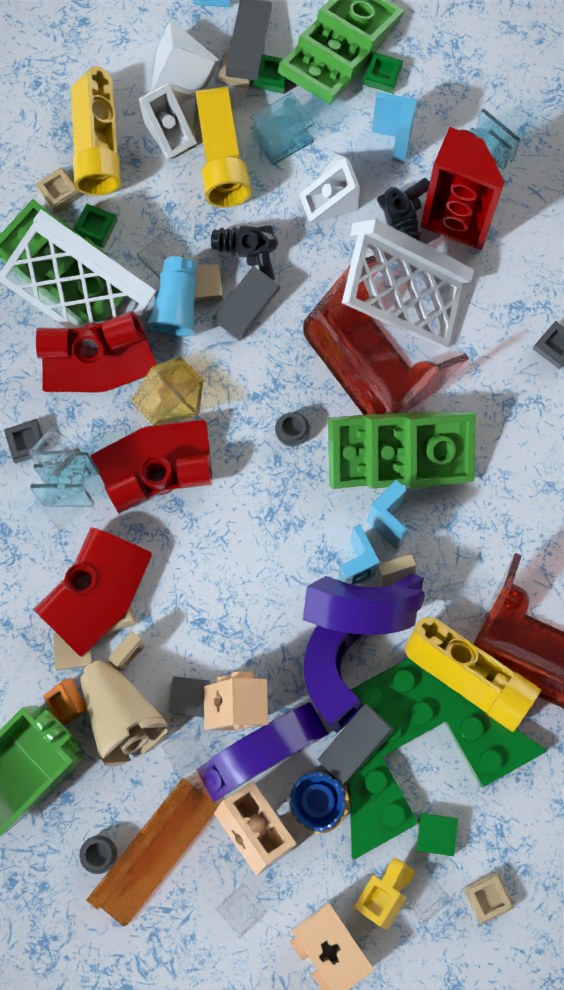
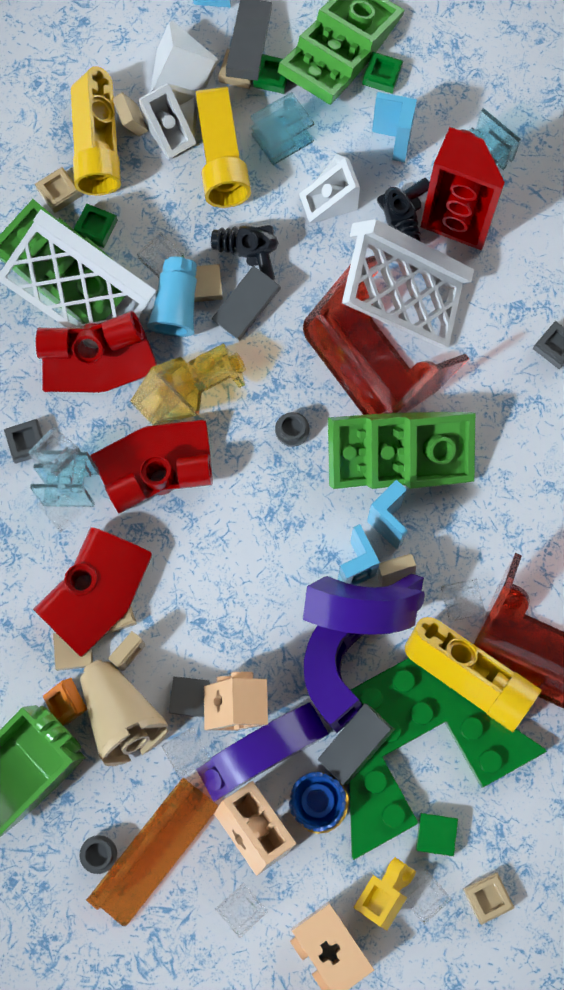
none -> tan tile [113,92,148,136]
none -> clear yellow bracket [188,343,246,393]

